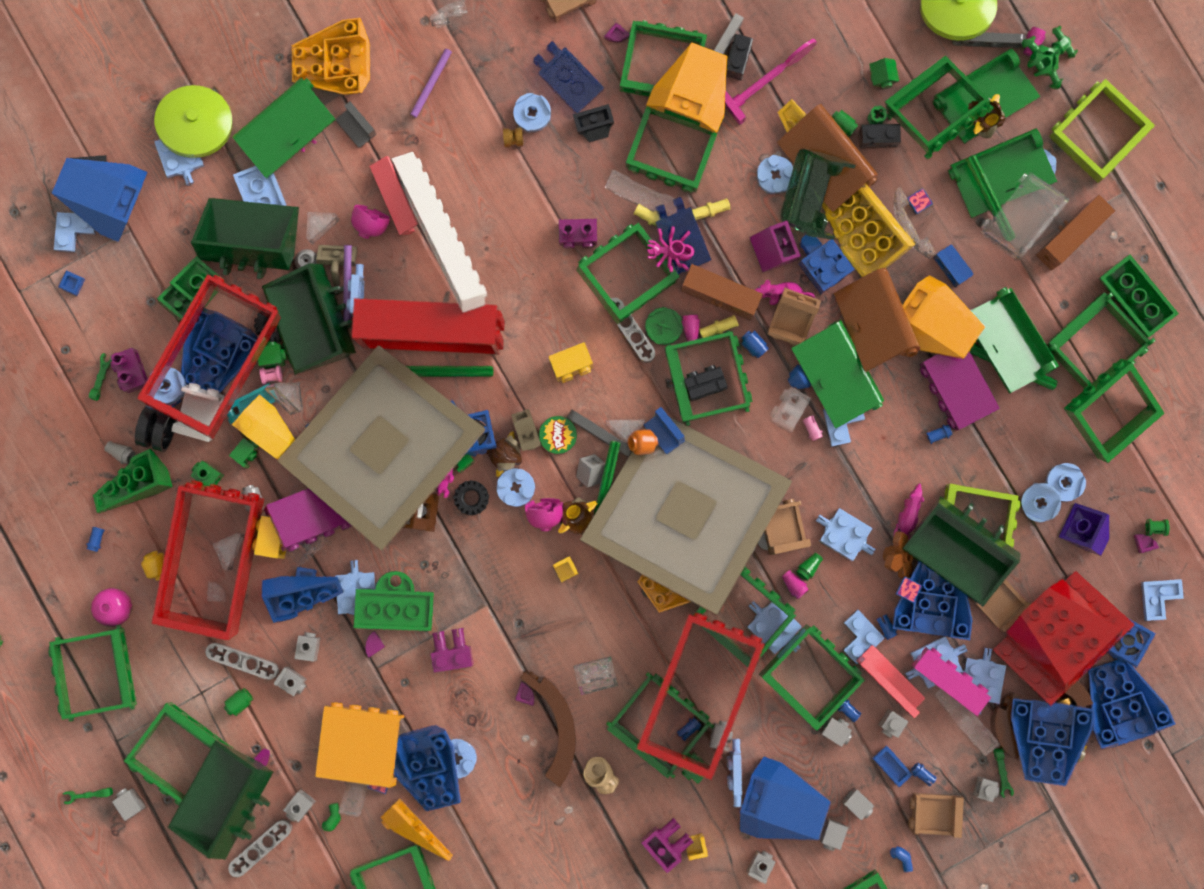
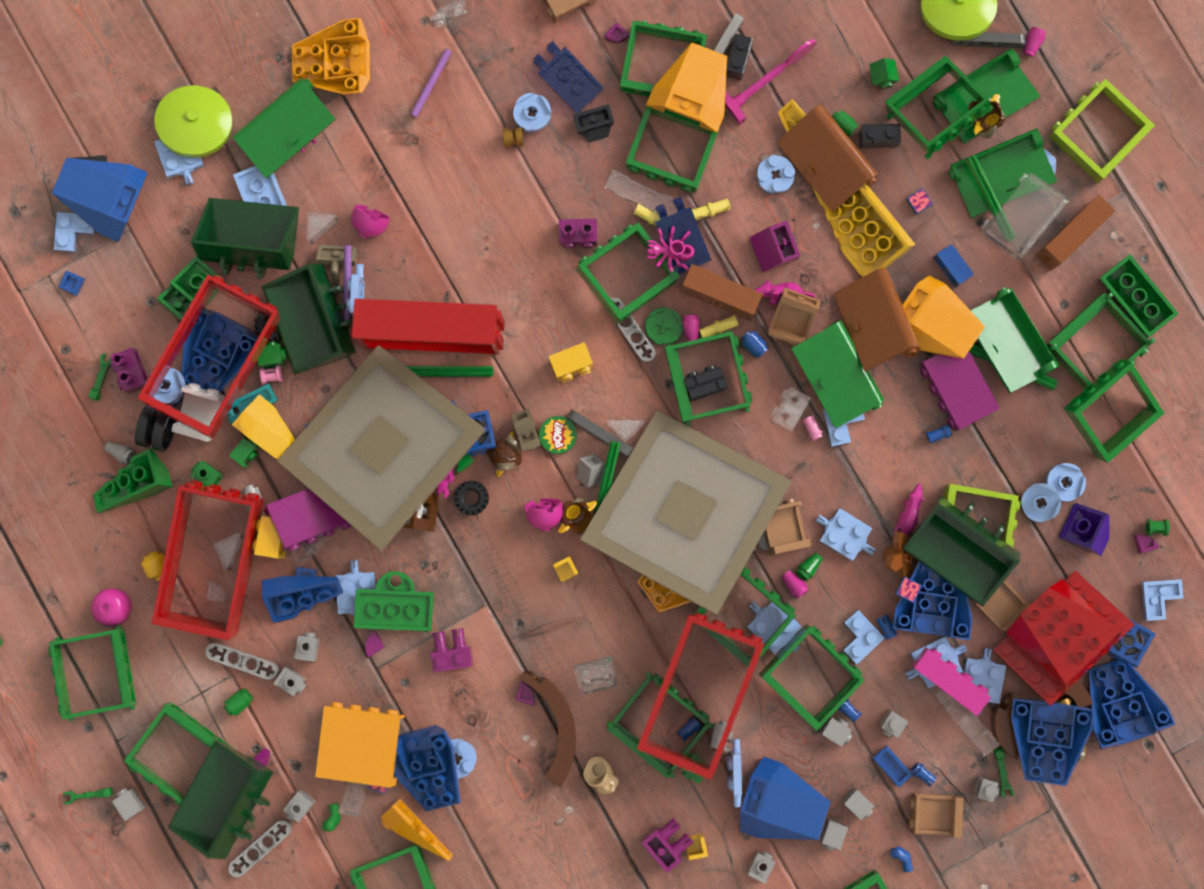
blue pin [86,527,105,552] -> none
clear slope [264,382,303,415] -> none
light grey plate [295,249,317,269] -> none
dark grey panel [336,101,377,148] -> none
coral panel [369,156,418,235] -> none
white brick [392,152,487,312] -> none
light blue plate [497,468,535,507] -> none
orange head [628,429,658,455] -> none
blue panel [644,407,685,454] -> none
clear green windscreen [781,148,855,240] -> none
blue cone [788,364,811,389] -> none
blue brick [798,233,855,295] -> none
coral panel [856,645,925,718] -> none
green bush [867,106,887,124] -> none
clear slope [893,187,936,259] -> none
green piece [1022,26,1078,90] -> none

